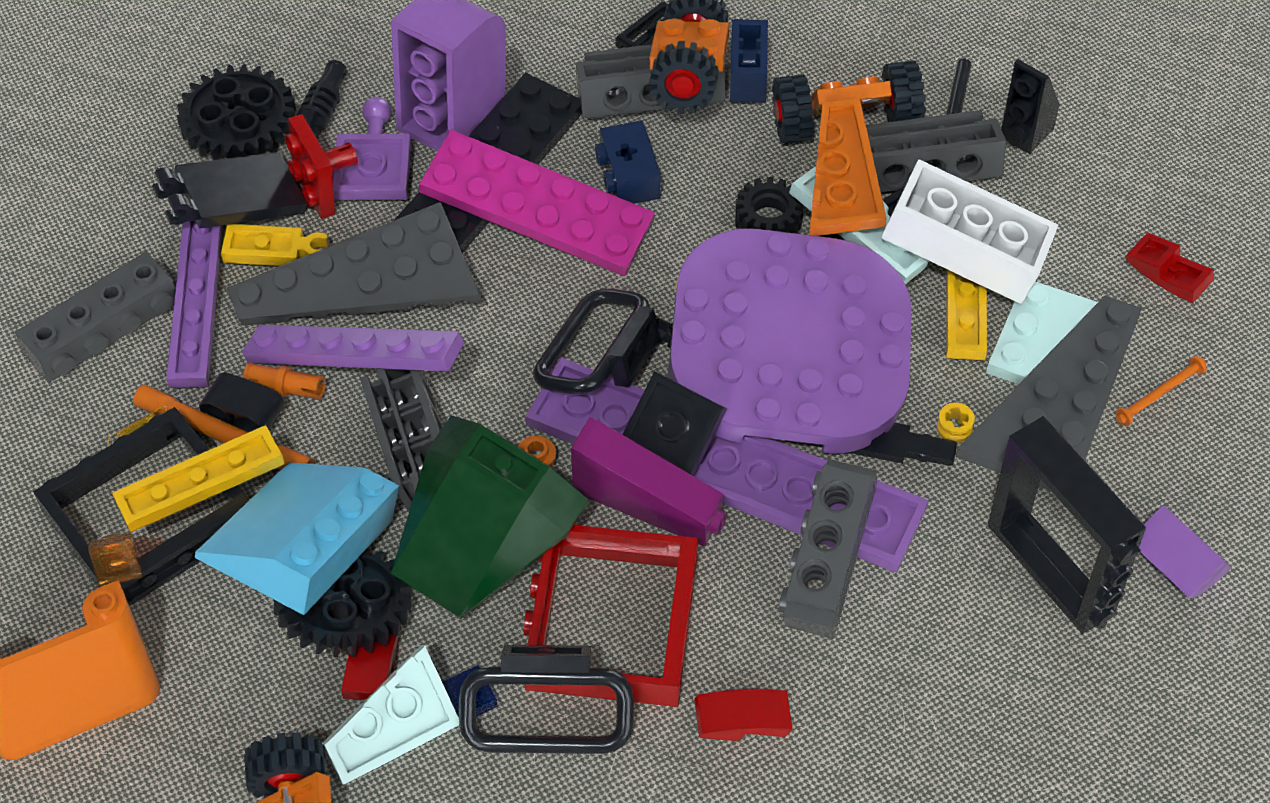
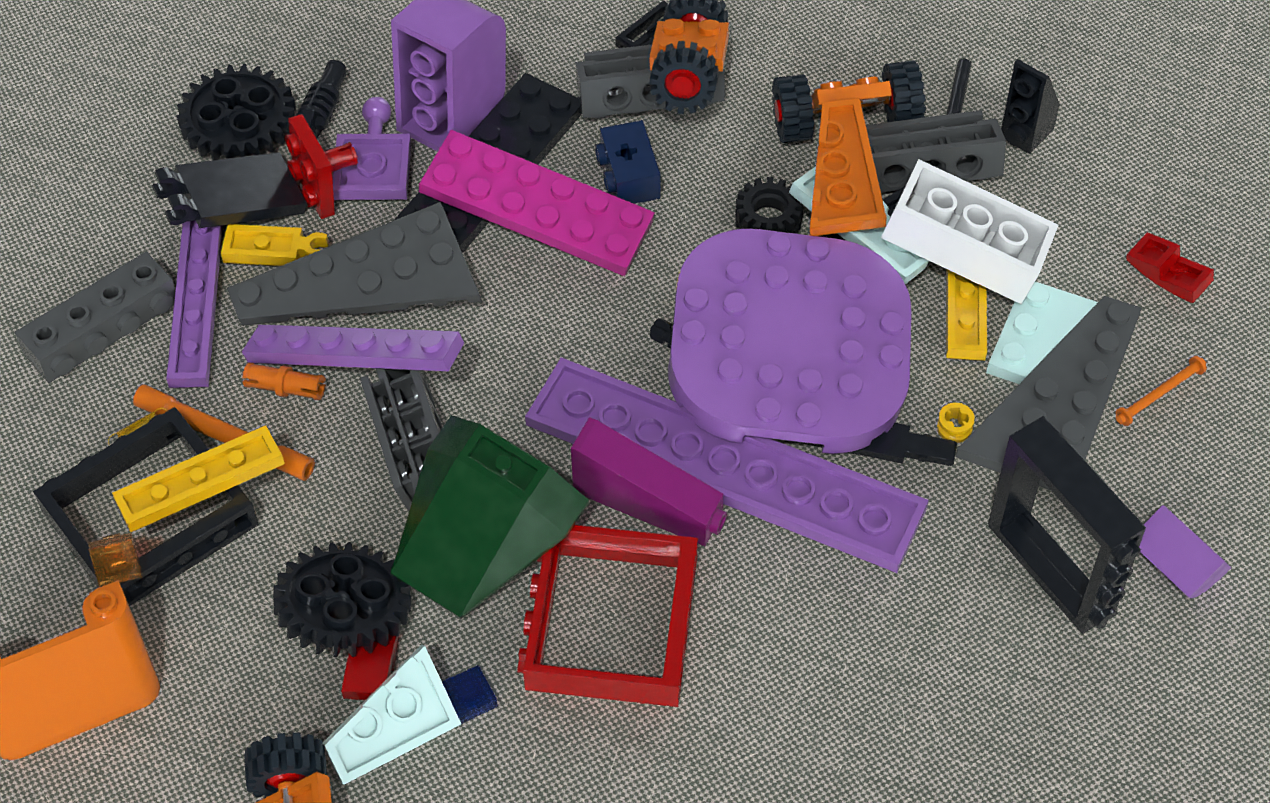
medium azure slope [195,462,399,615] -> none
black beam [199,372,285,432] -> none
black bar [459,645,634,754] -> none
orange plate [517,436,556,467] -> none
black bar [533,289,660,394] -> none
black tile [622,371,728,476] -> none
red slope [694,689,793,741] -> none
dark blue brick [730,19,768,103] -> none
dark grey brick [778,459,877,639] -> none

